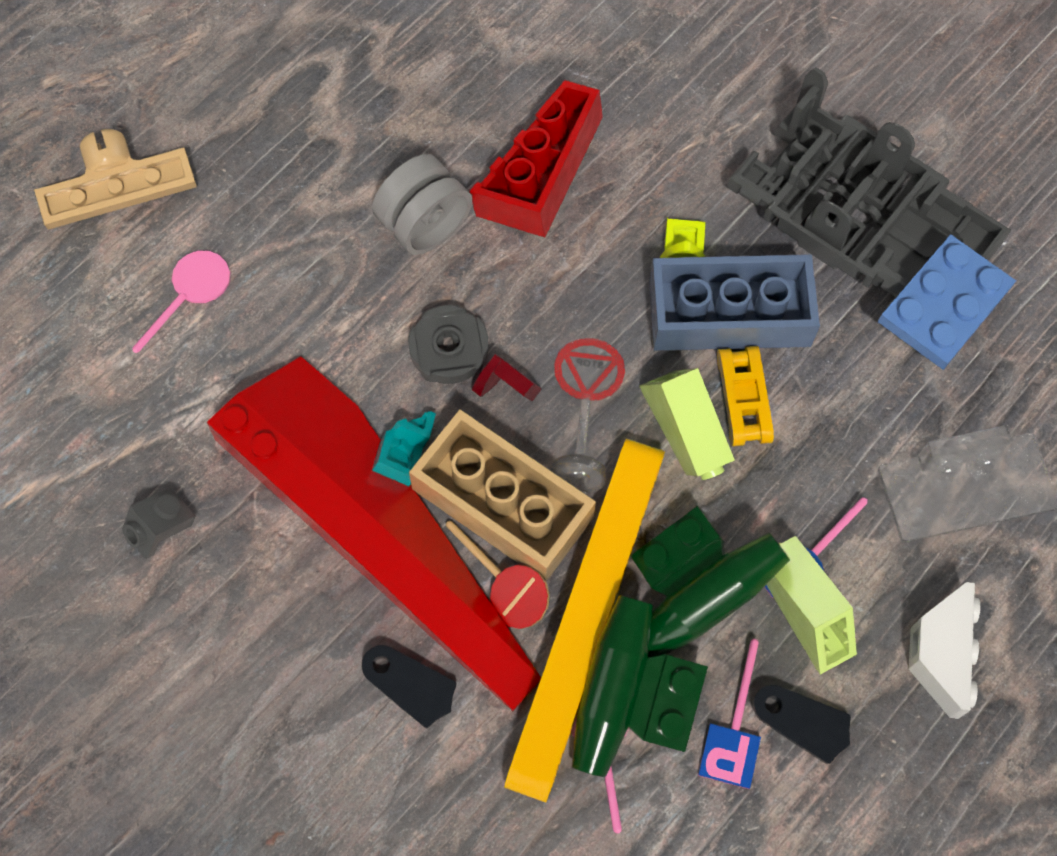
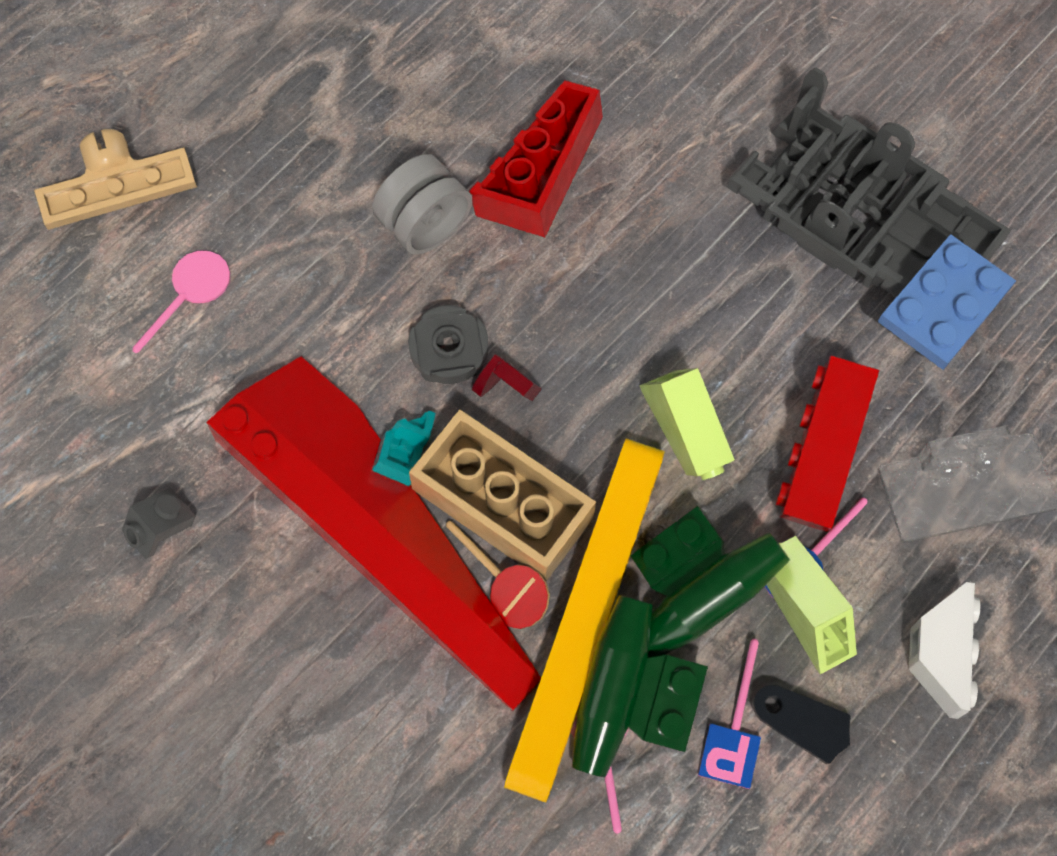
black piece [362,645,457,729] -> none
clear piece [549,338,625,493] -> none
sand blue brick [649,255,820,351] -> none
neon yellow tile [660,218,705,258] -> none
yellow plate [717,346,774,447] -> none
none -> red wedge [775,355,880,532]

